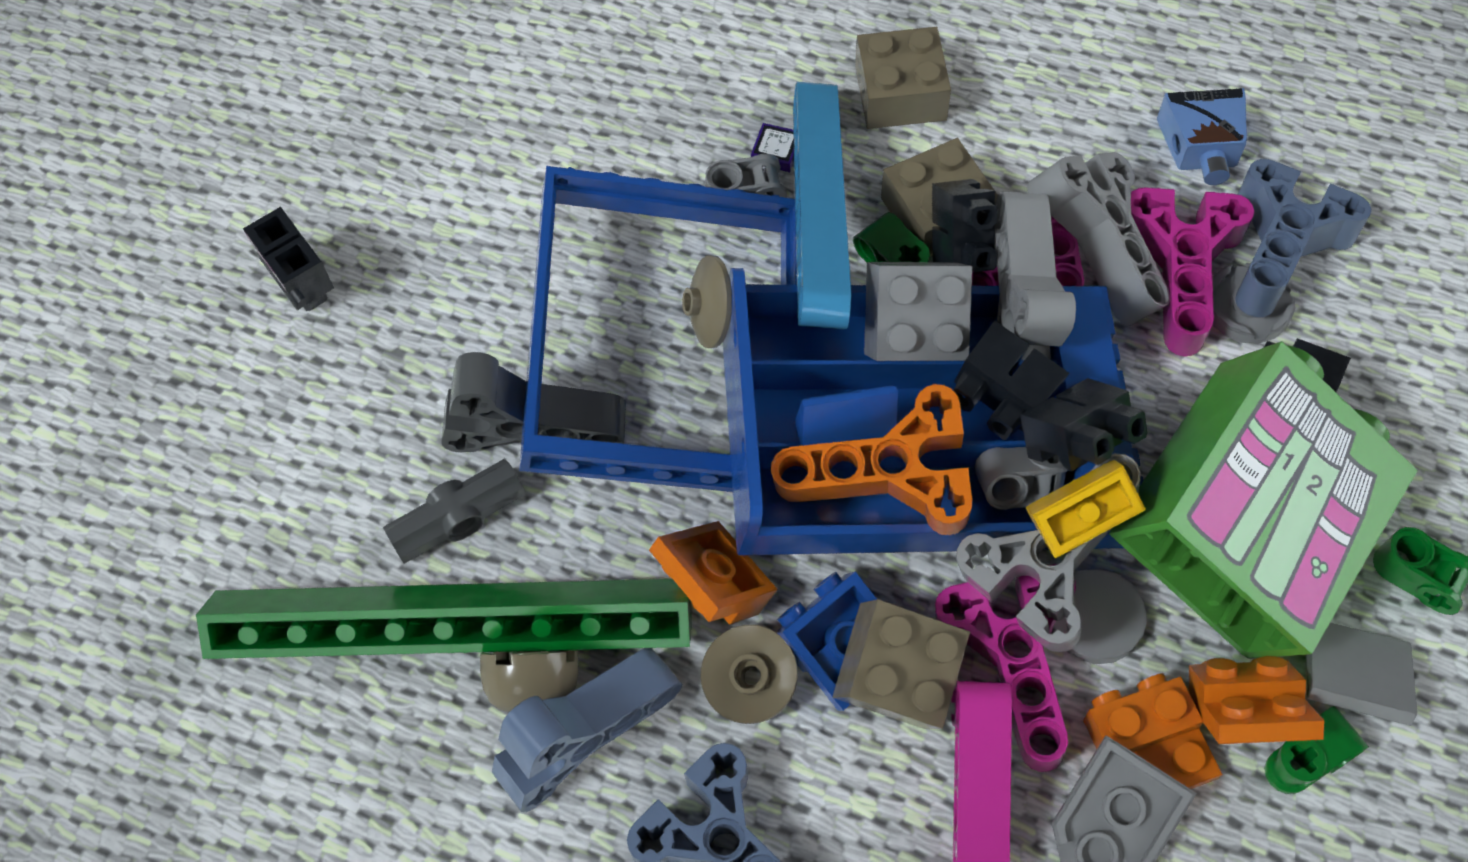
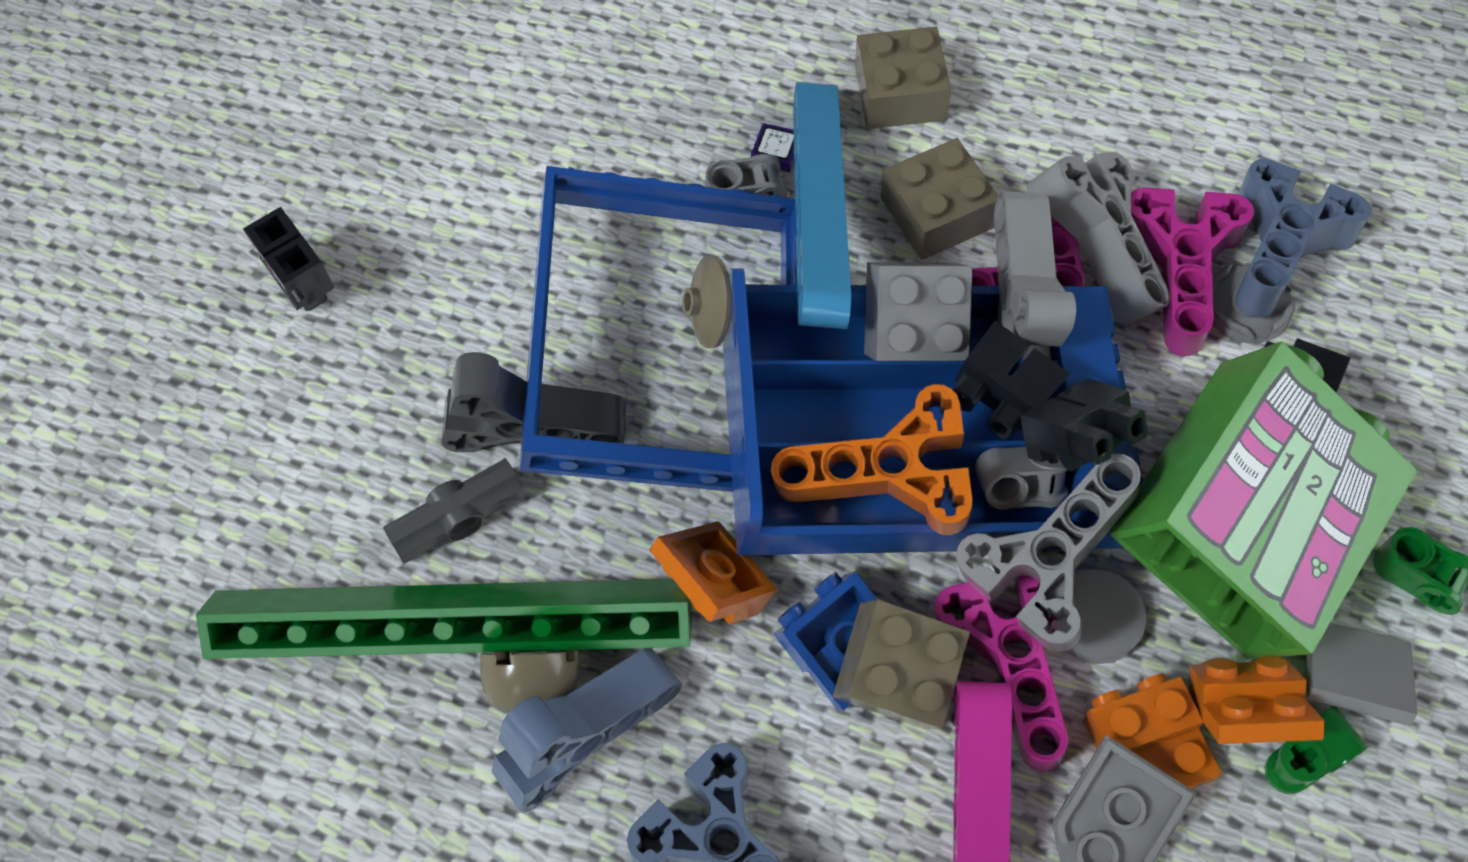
dark tan dish [701,625,798,724] -> none
blue slope [794,385,898,446] -> none
green piece [853,212,930,263] -> none
black hips [932,179,997,273] -> none
yellow slope [1026,460,1146,559] -> none
medium blue torso [1157,88,1247,185] -> none

